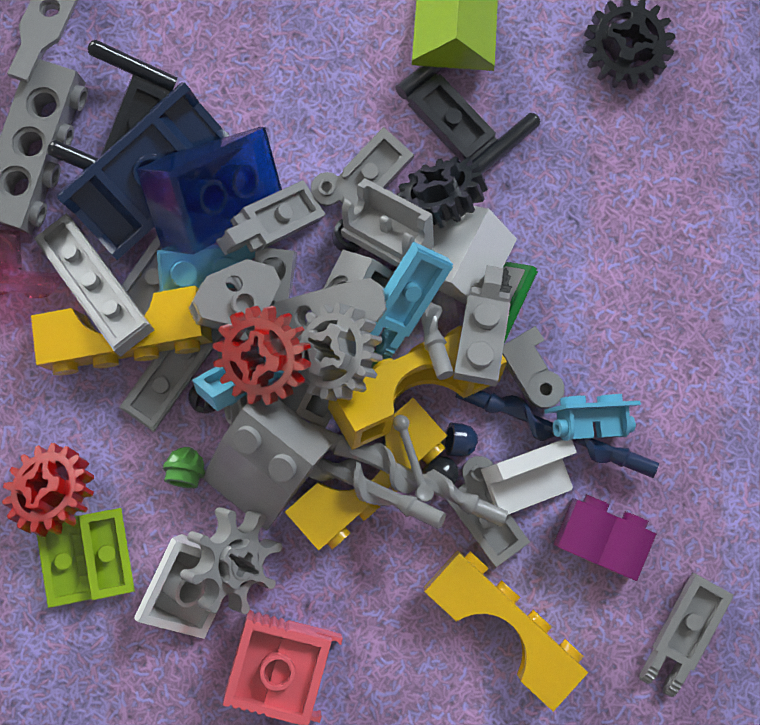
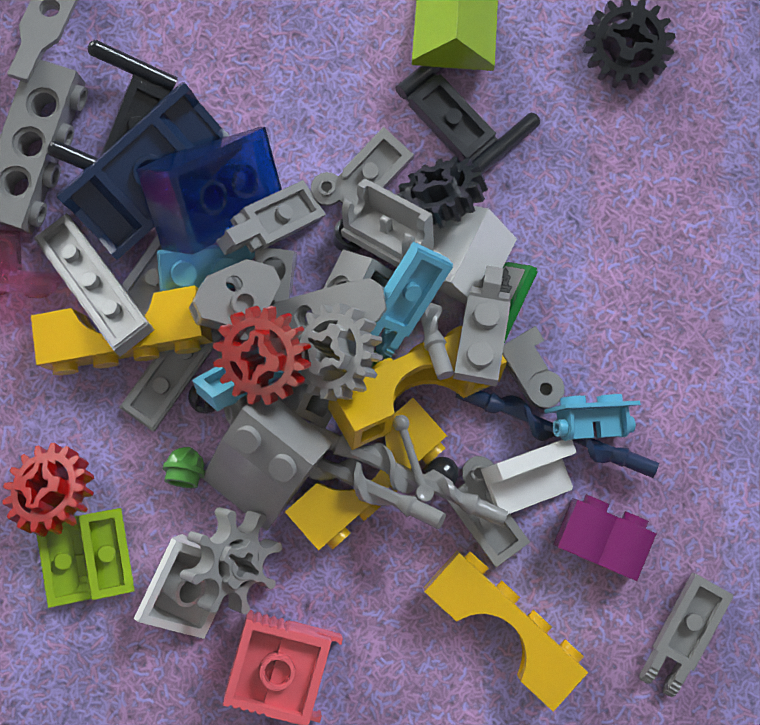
dark blue hinge [445,422,478,457] -> none

